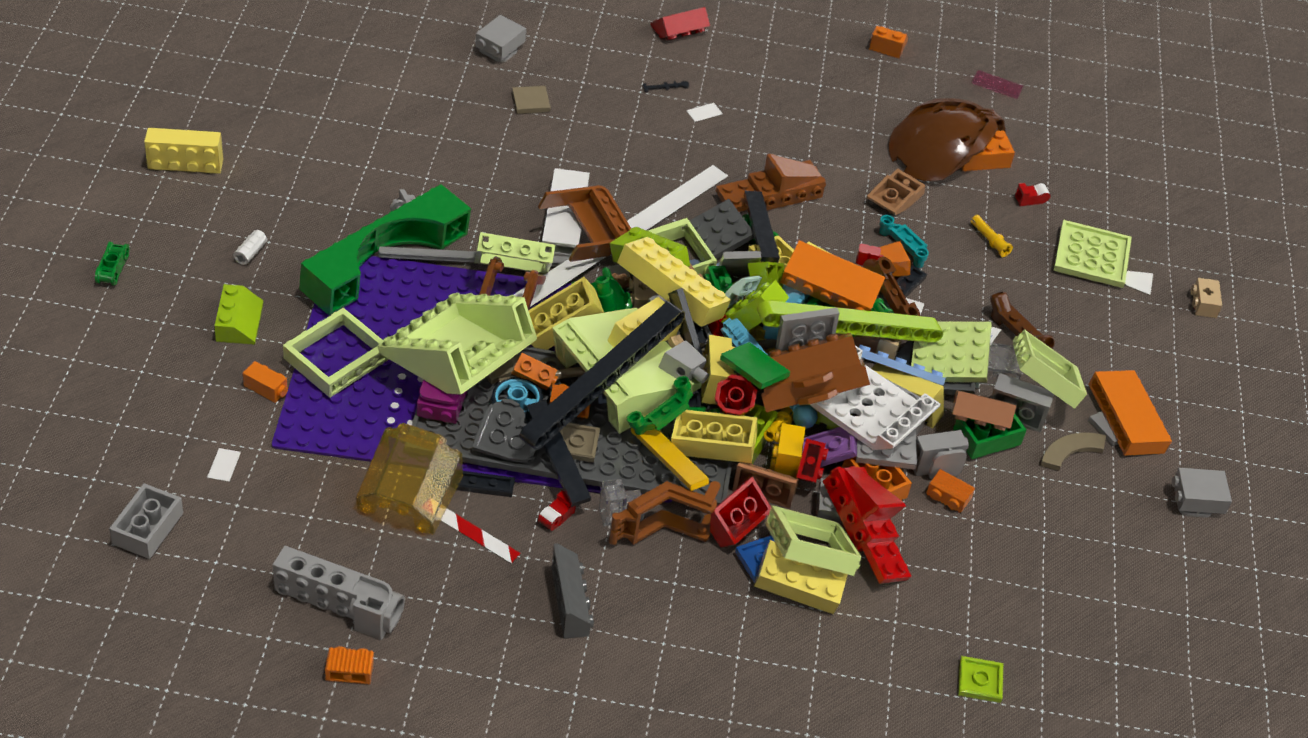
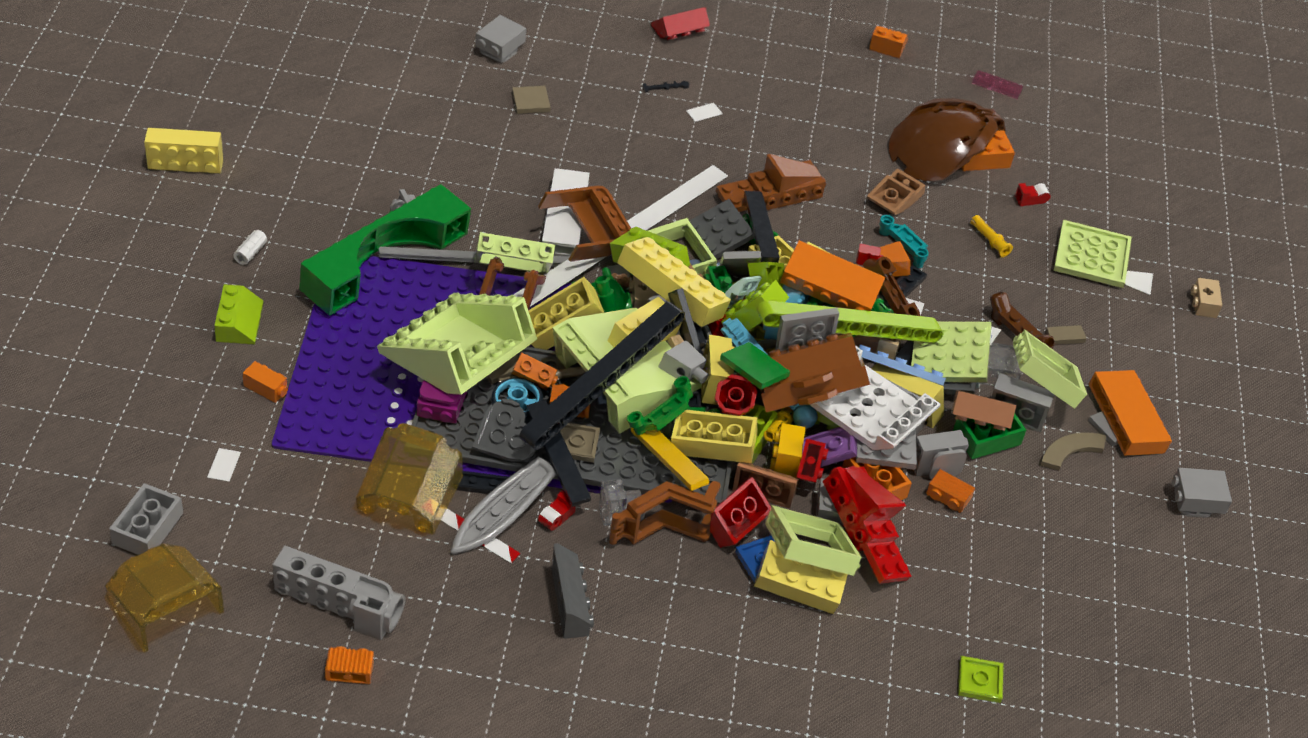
green piece [95,241,130,286] -> none
yellowish green window [283,308,389,398] -> none
none -> clear yellow windscreen [105,543,224,653]
none -> light grey piece [450,457,556,555]
none -> dark tan tile [1045,325,1087,345]

